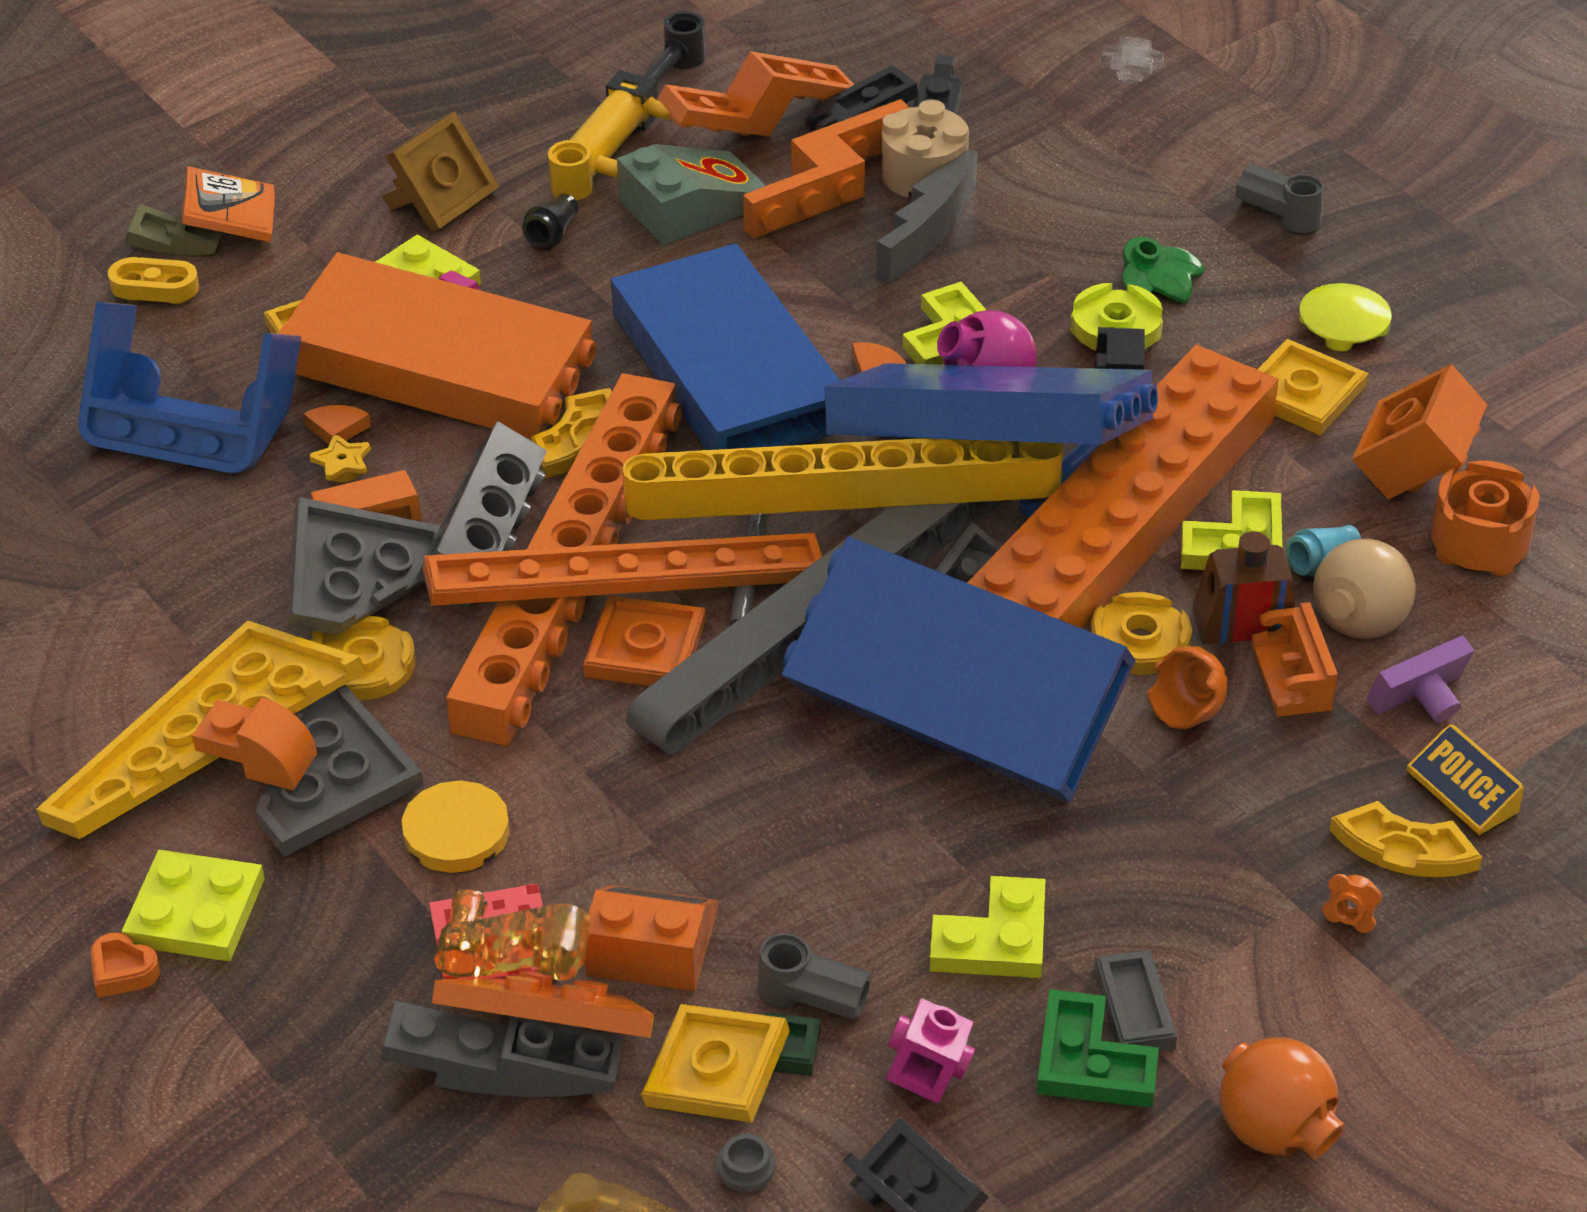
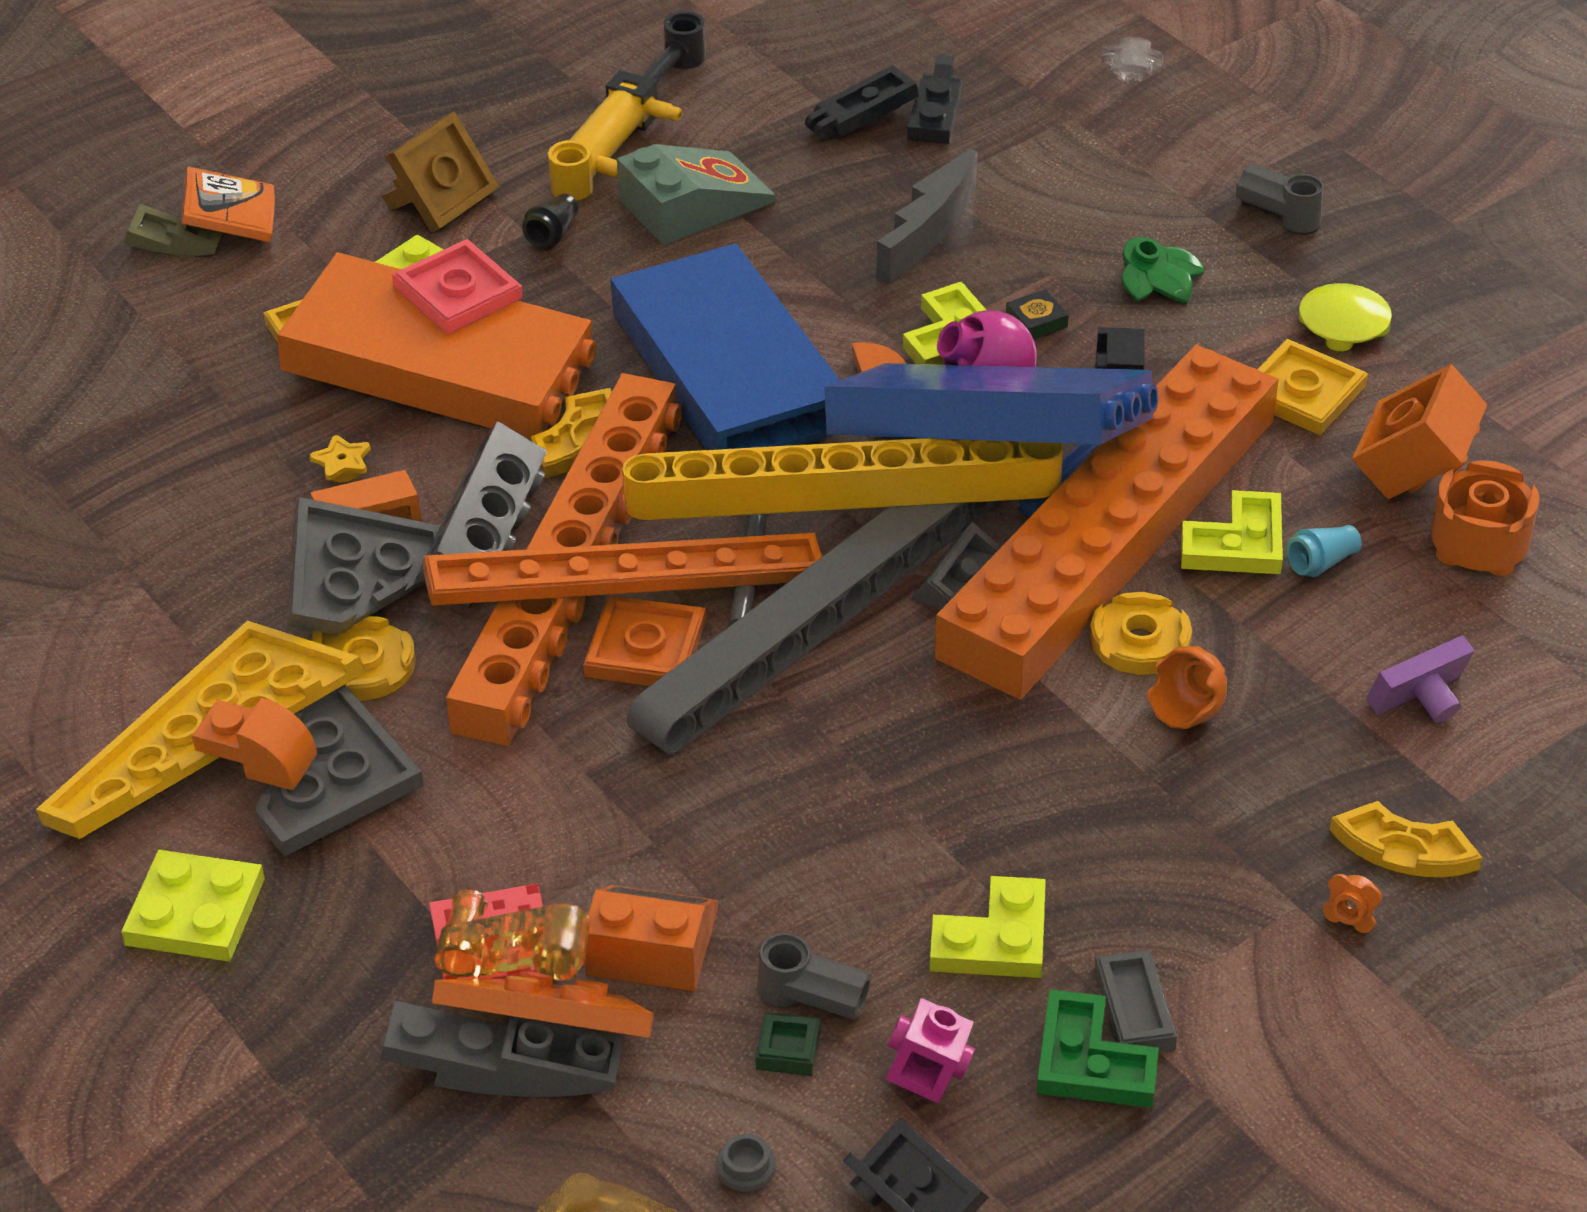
blue windscreen [78,302,301,473] -> none
orange tile [91,933,160,998] -> none
yellow plate [108,257,199,304] -> none
orange tile [303,405,371,444] -> none
yellow tile [401,780,510,873] -> none
yellow tile [641,1004,790,1123] -> none
orange bracket [657,51,855,137] -> none
orange bracket [743,99,910,239] -> none
blue brick [782,536,1136,803] -> none
tan brick [882,100,969,198] -> none
neon yellow plate [1070,283,1163,351] -> none
reddish brown torso [1192,532,1295,645] -> none
orange brick [1220,1037,1346,1160] -> none
orange hinge [1251,602,1338,717] -> none
tan brick [1313,539,1416,639] -> none
slope [1406,724,1524,835] -> none
none -> coral tile [392,239,522,335]
none -> tile [1006,289,1069,339]

